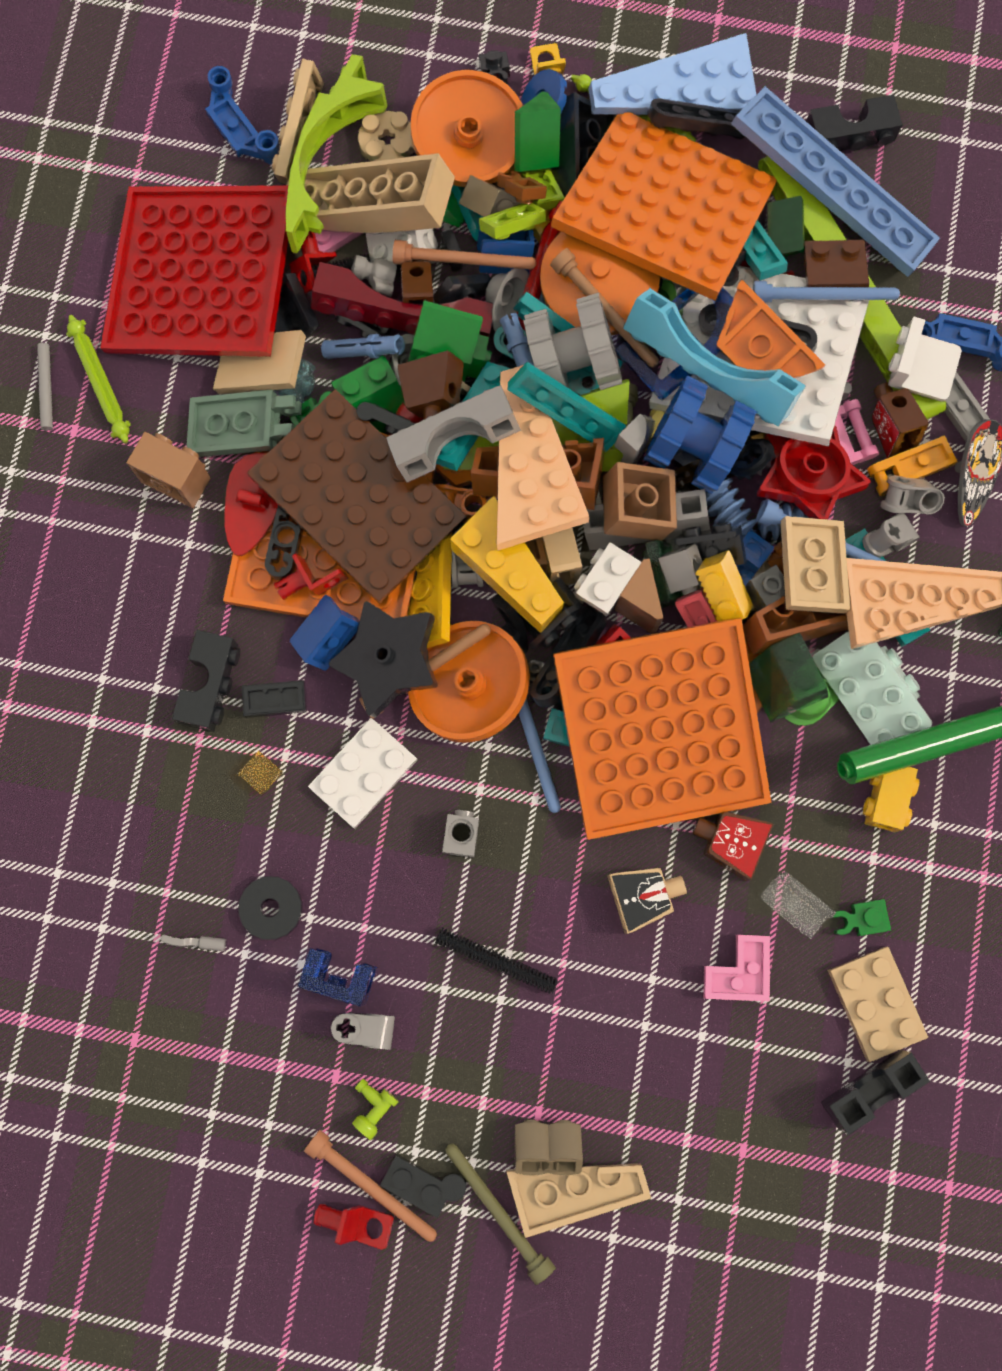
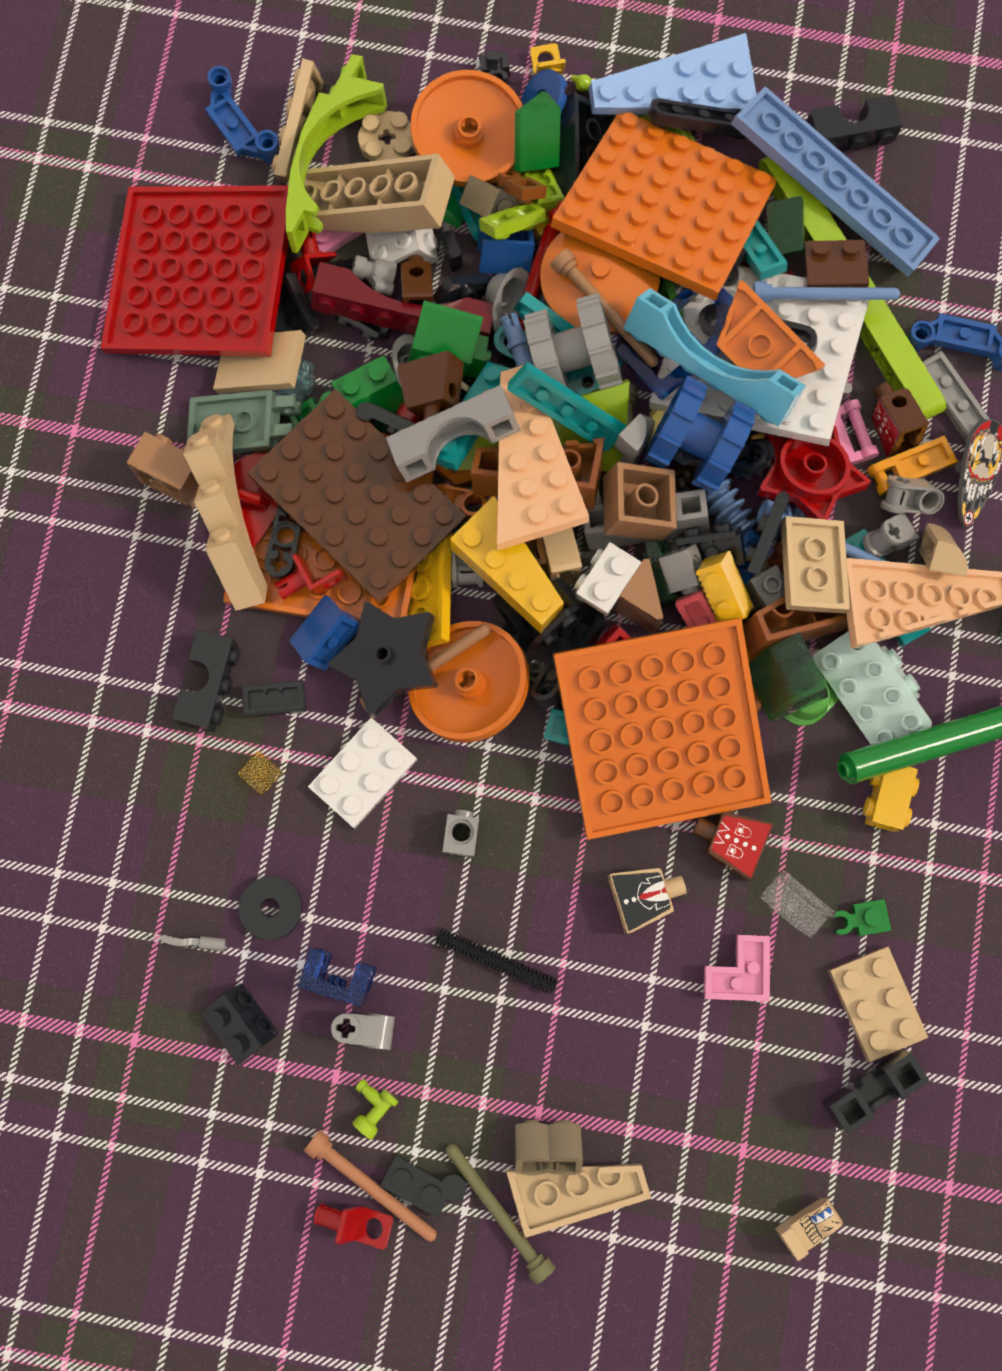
light grey bar [37,343,53,431] -> none
lime wheel [66,315,131,443] -> none
medium blue pin [321,334,405,359] -> none
nougat piece [393,240,536,269] -> none
medium blue piece [518,698,561,813] -> none
white bracket [888,317,961,402] -> none
none -> tan arch [183,413,268,611]
none -> black bracket [200,983,278,1065]
none -> black hinge [745,491,789,575]
none -> tan leg [774,1198,843,1261]
none -> tan brick [919,523,968,577]

